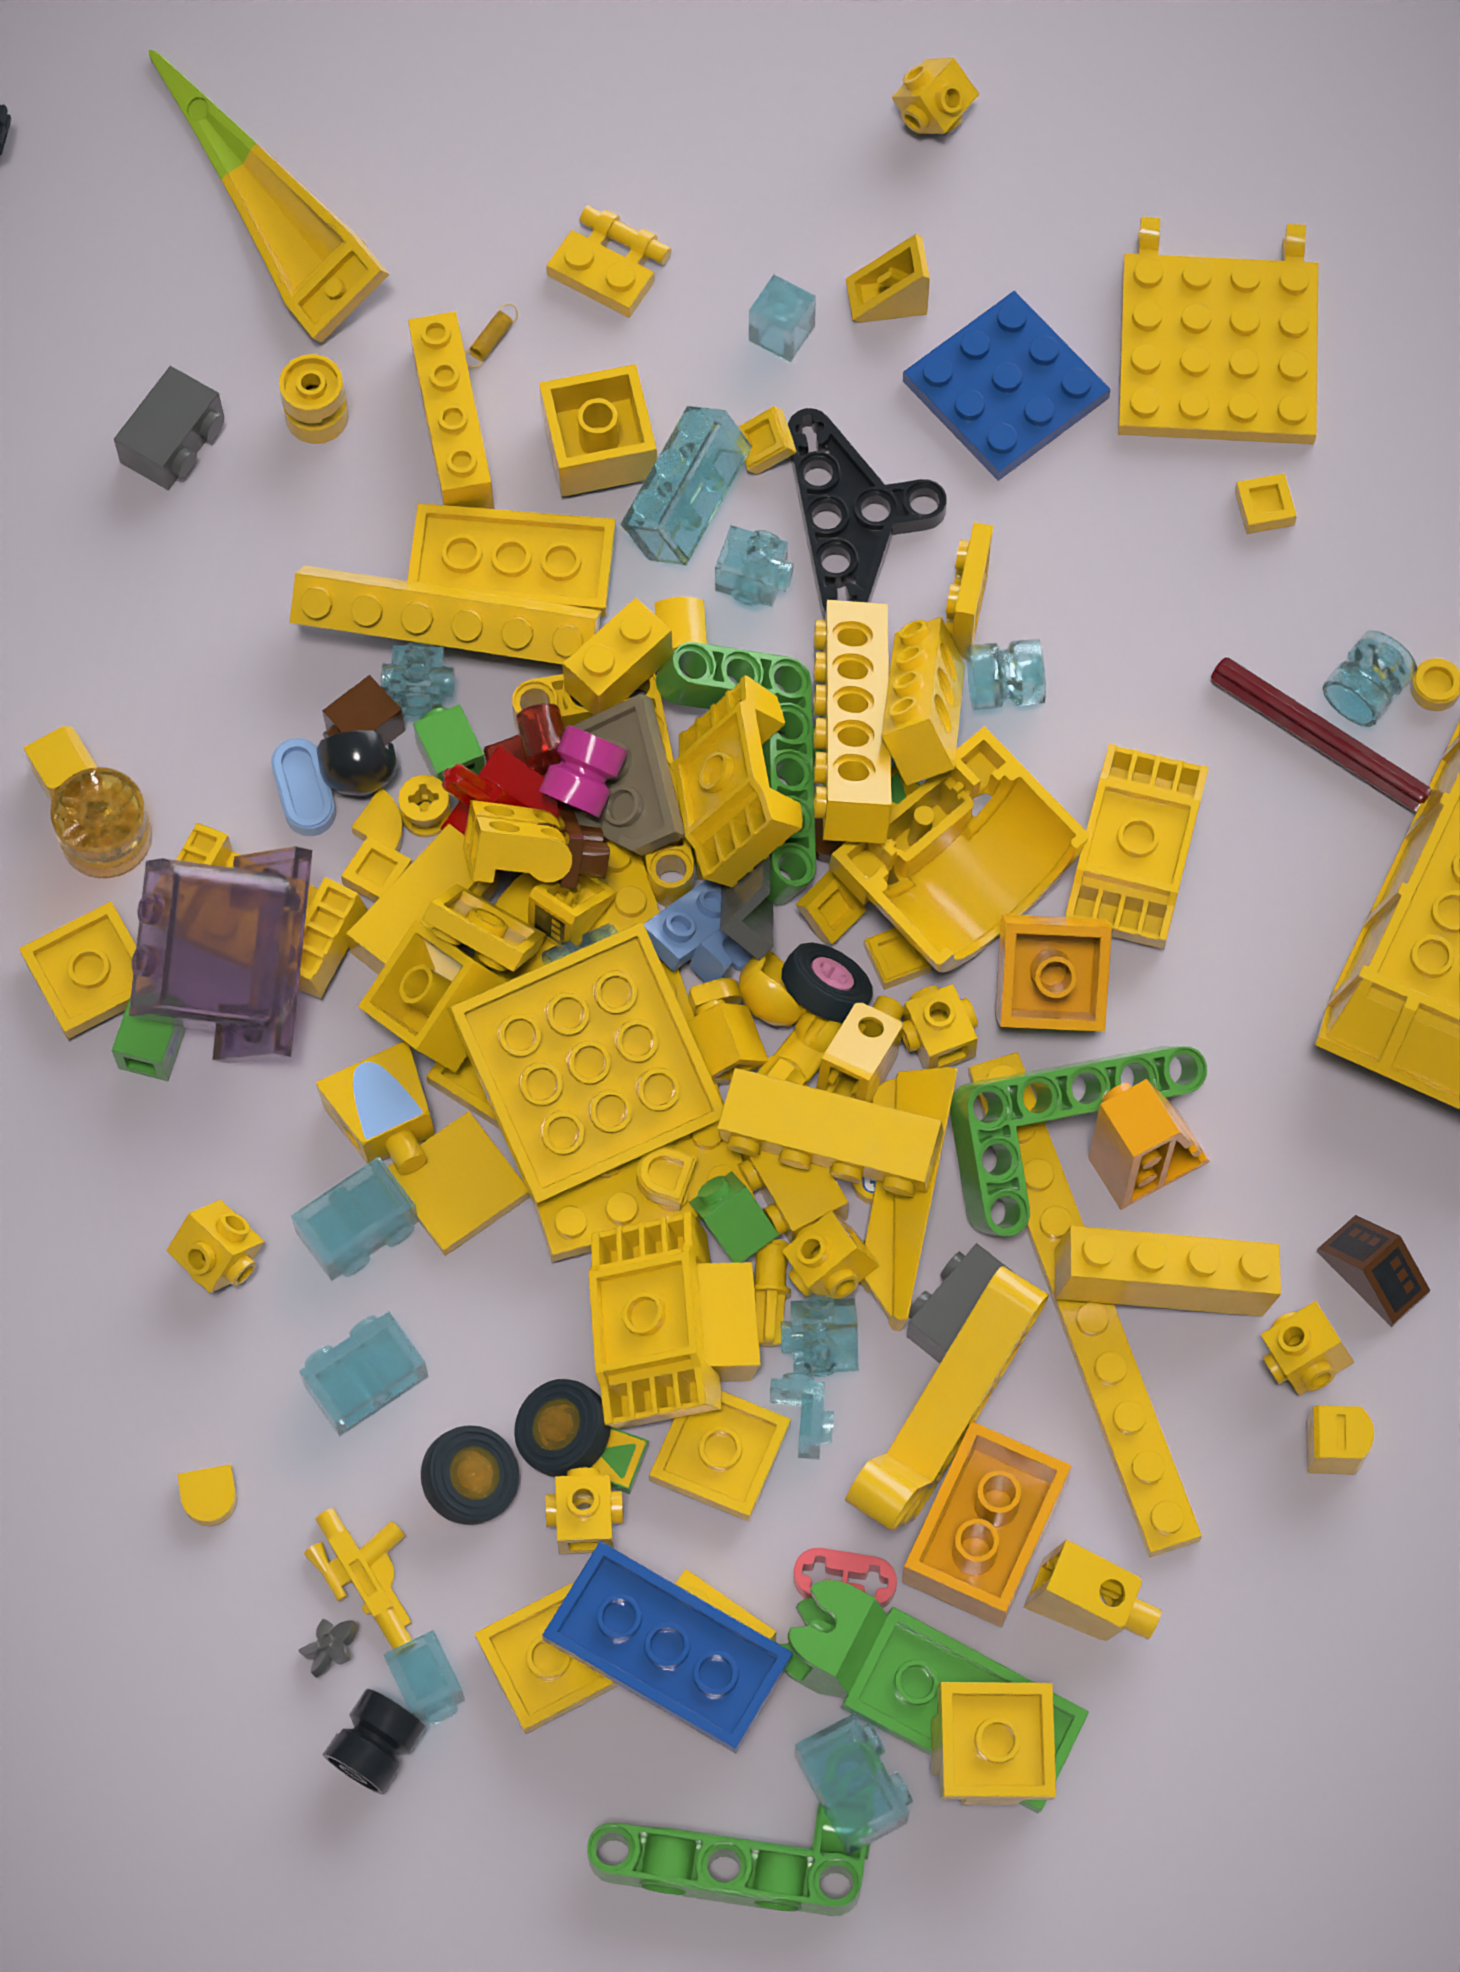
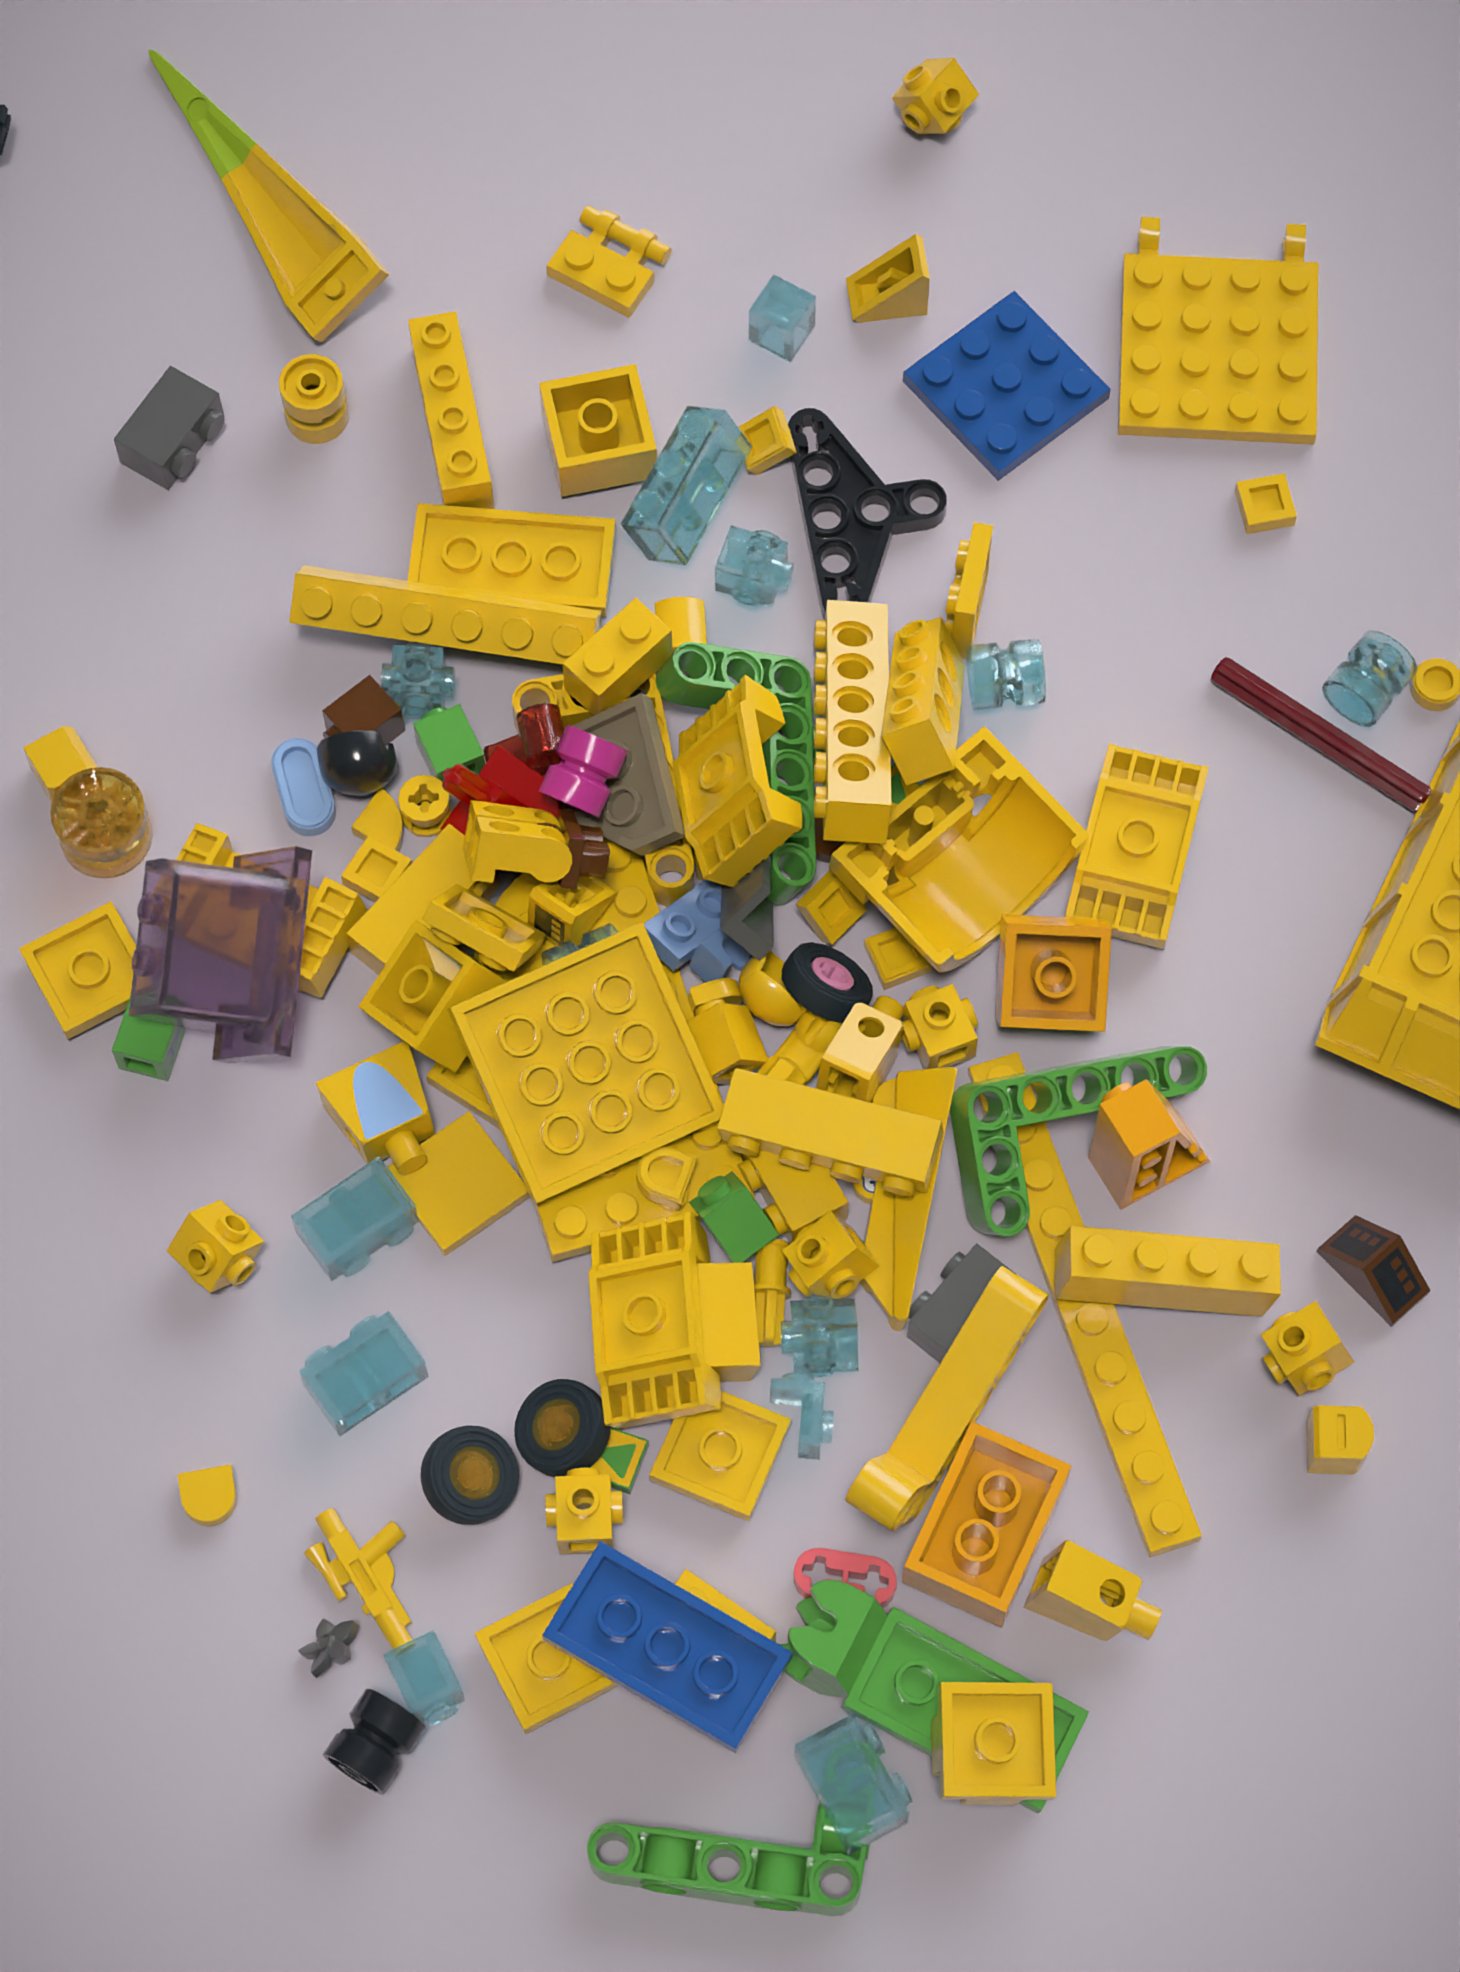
yellow piece [465,303,518,368] -> none

